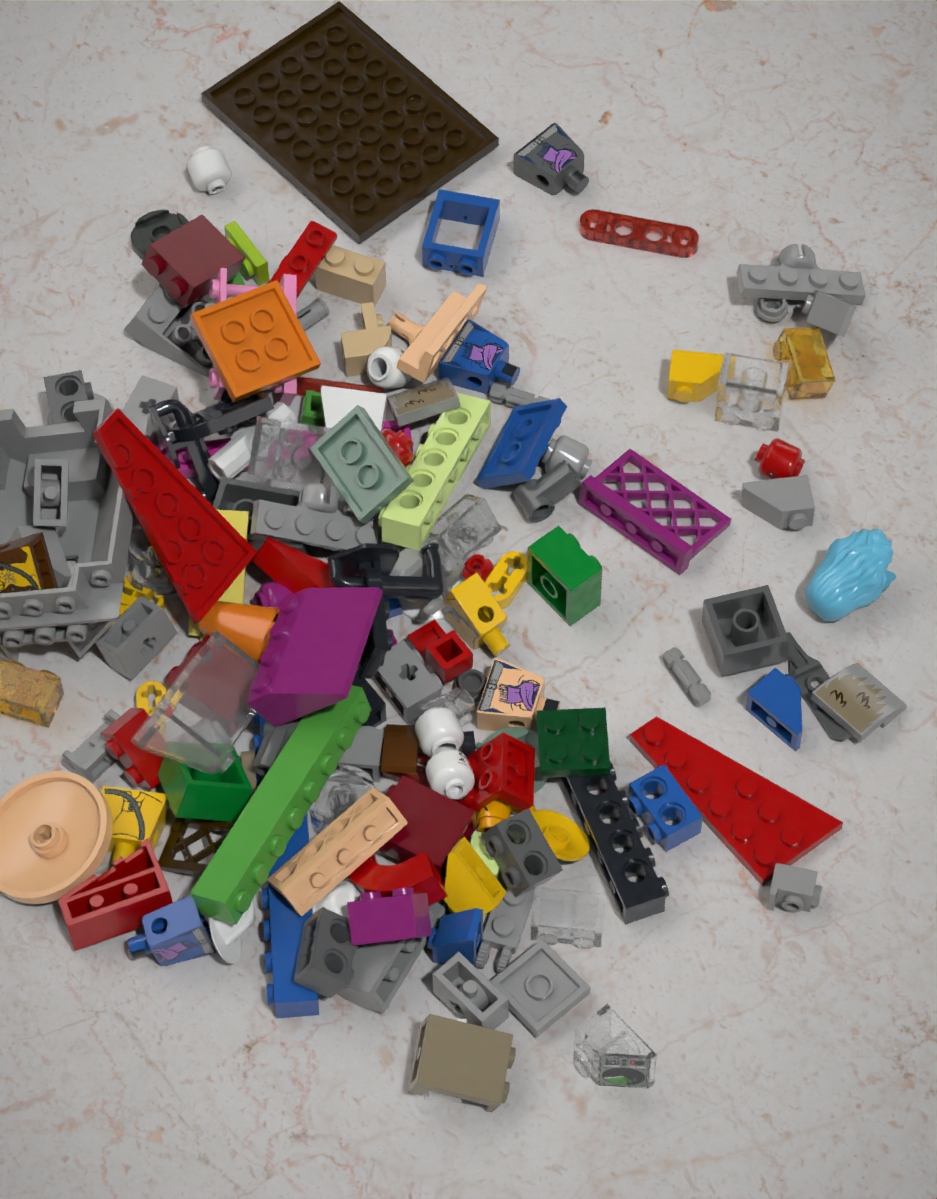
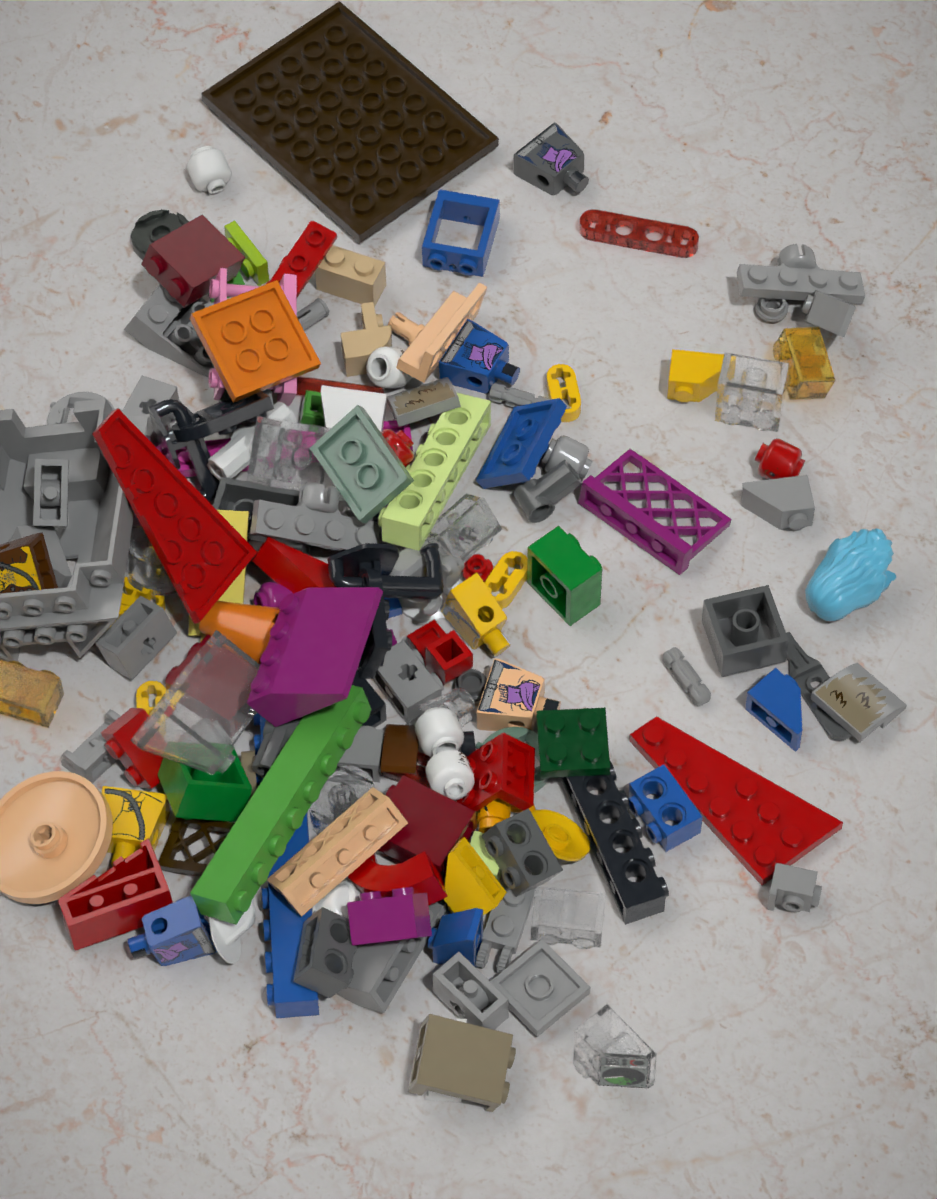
dark grey brick [43,370,94,424] -> none
none -> yellow beam [547,364,581,422]

